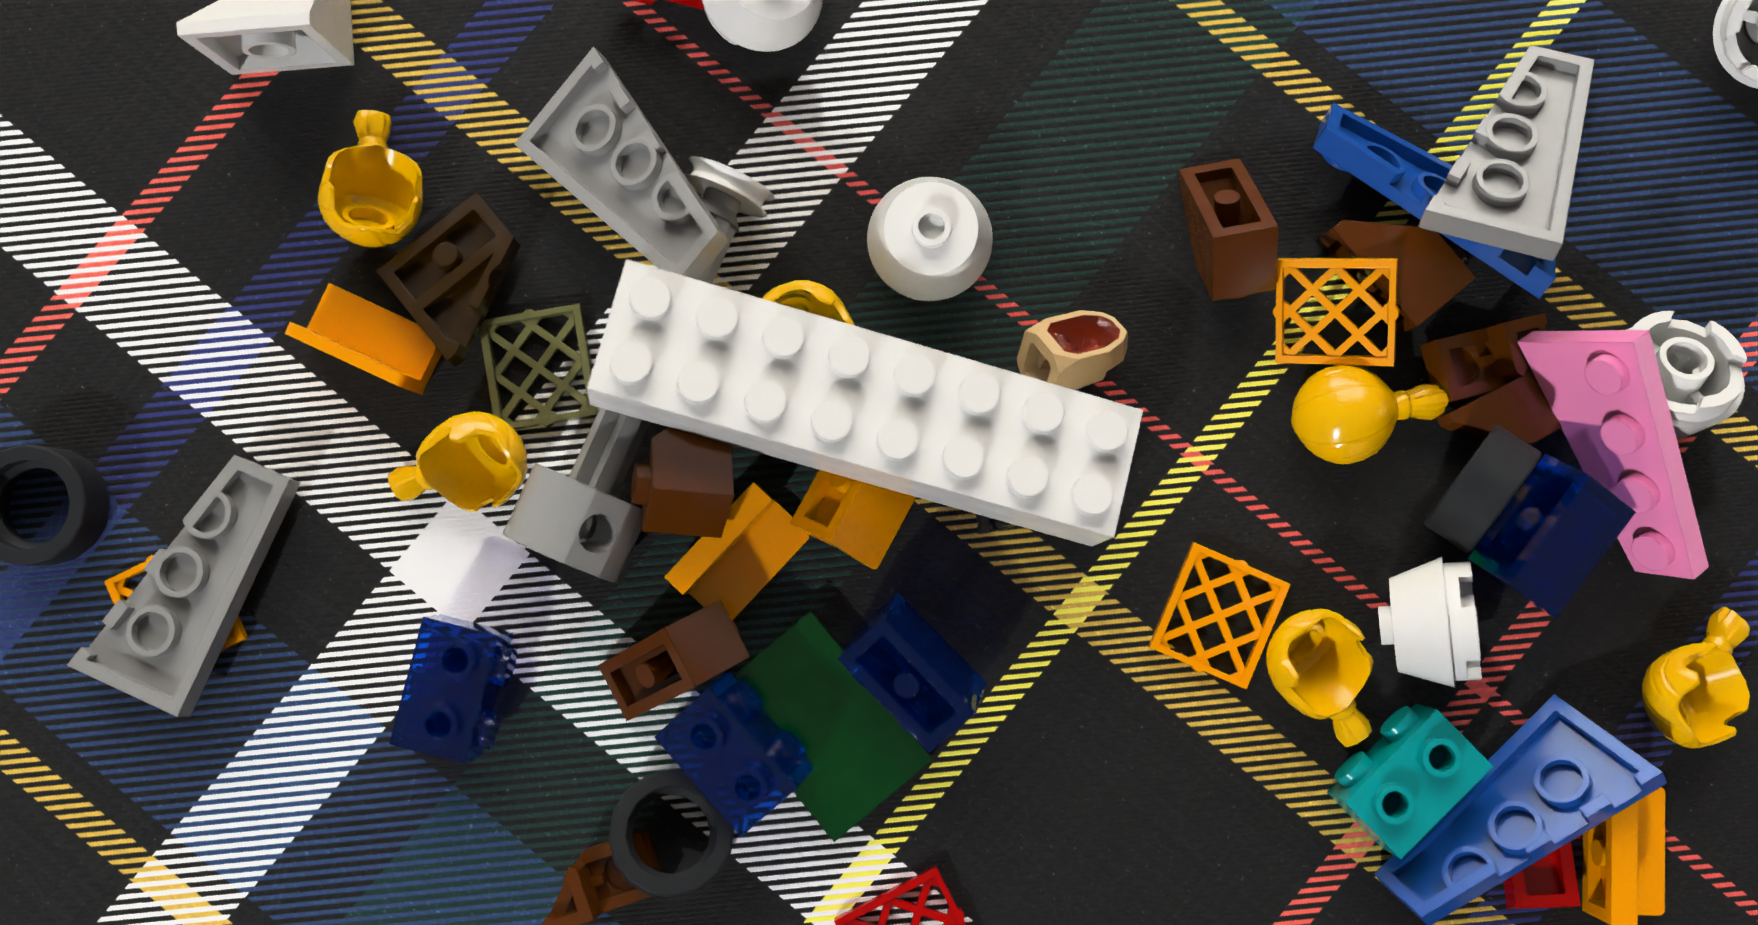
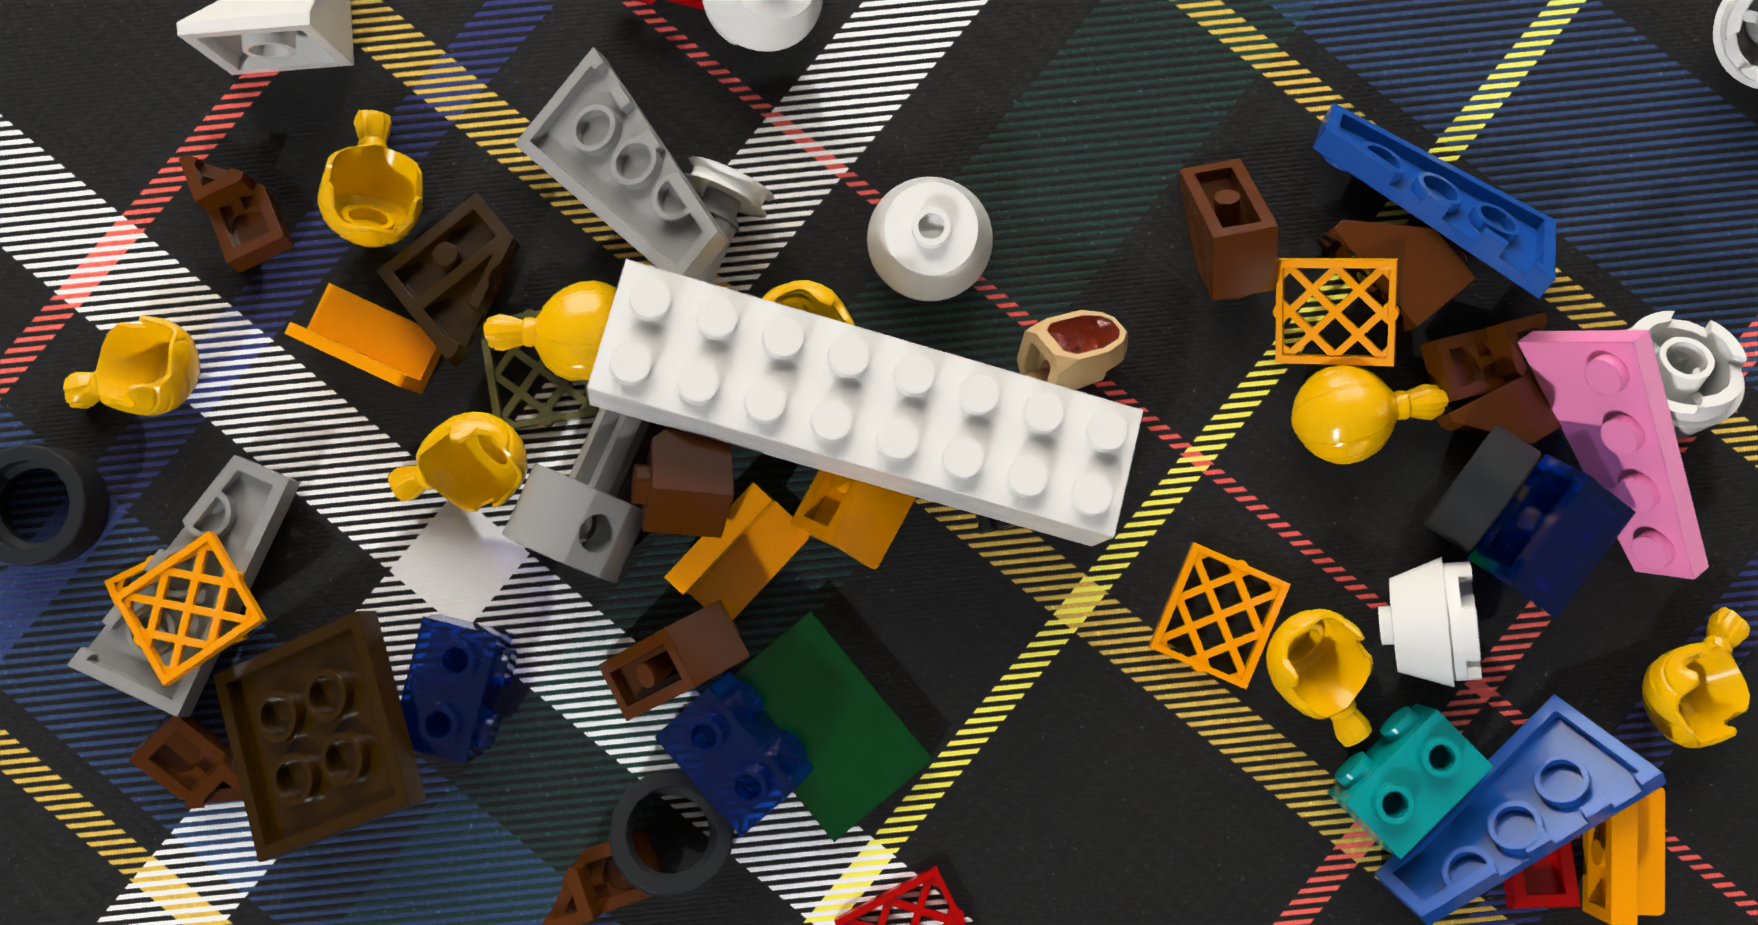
clear blue brick [838,592,987,753] -> none
light grey wing [1418,45,1595,261] -> none
none -> yellow hair [63,316,200,416]
none -> light orange window [112,531,267,686]
none -> reddish brown slope [128,714,243,809]
none -> reddish brown slope [179,155,295,273]
none -> dark brown plate [213,610,427,863]
none -> yellow hair [483,280,617,381]

